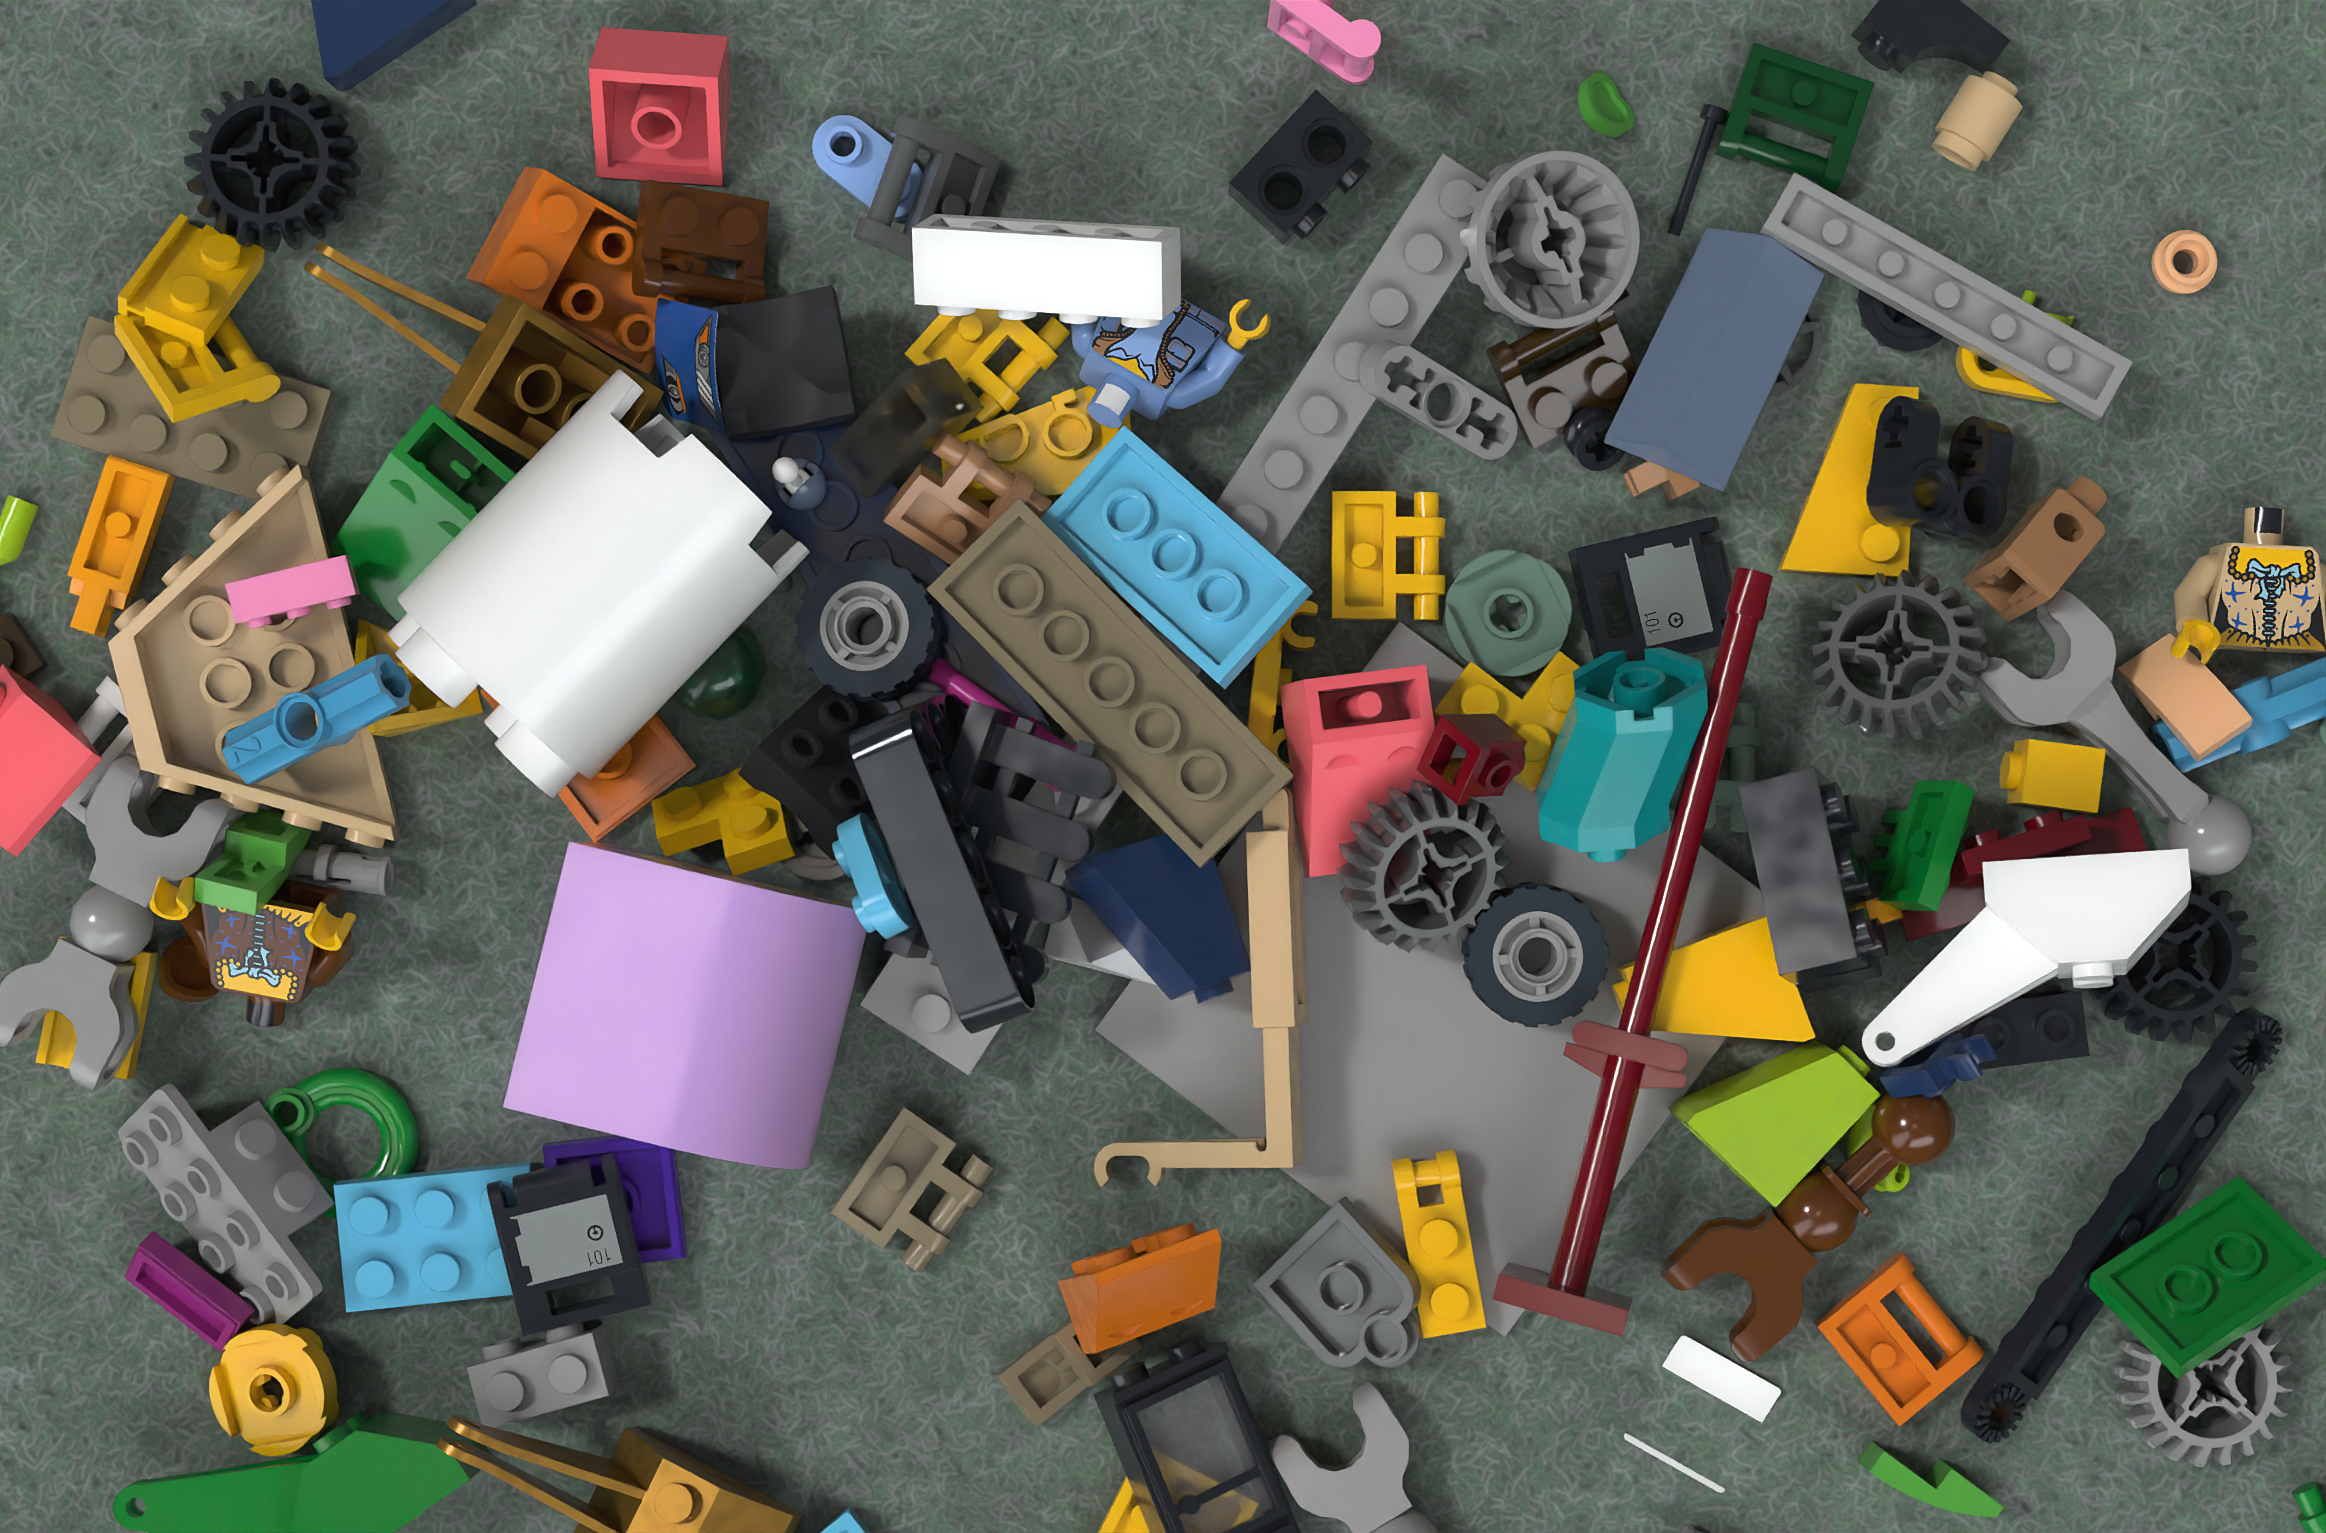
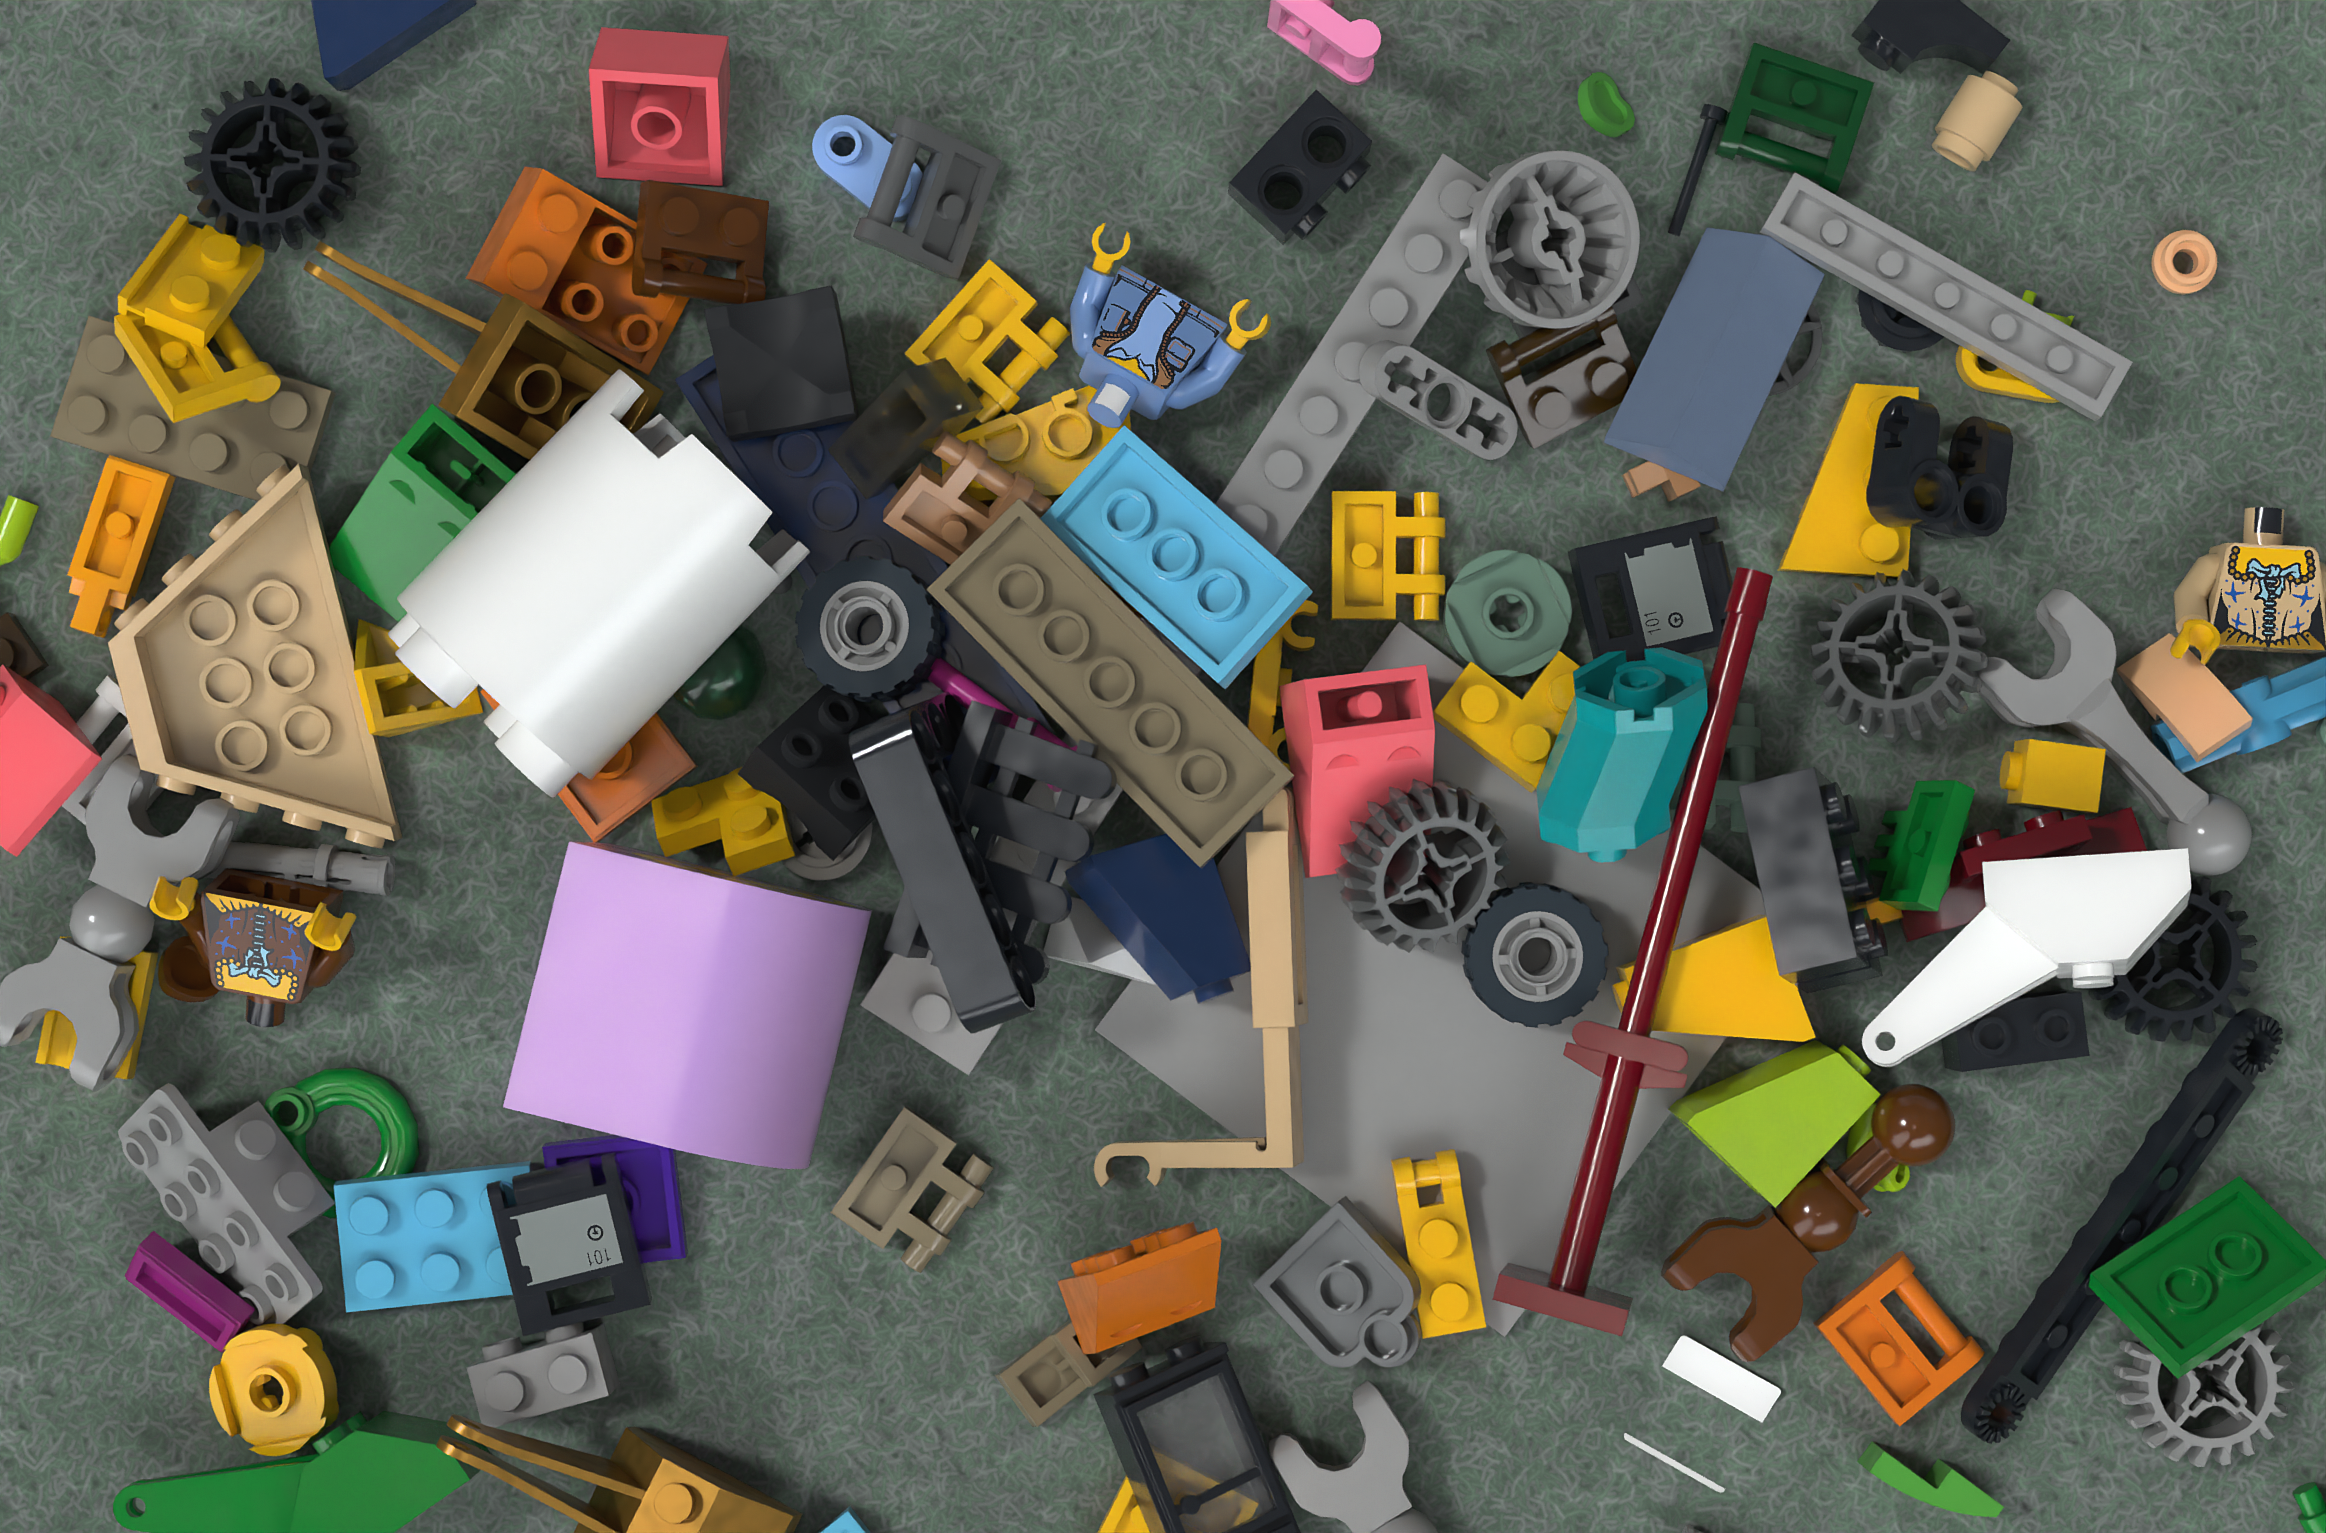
bright green slope [194,808,312,916] -> none
dark azure piece [222,653,412,784] -> none
bright pink piece [225,555,360,629] -> none
blue sticker [655,298,726,433] -> none
sand blue hinge [772,457,827,511] -> none
medium azure plate [832,813,913,939] -> none
white brick [912,214,1181,328] -> none
dark red brick [1416,713,1527,805] -> none
black bush [1564,406,1626,471] -> none
dark blue plate [1879,1033,1998,1098] -> none
medium nougat torso [1962,476,2108,622] -> none

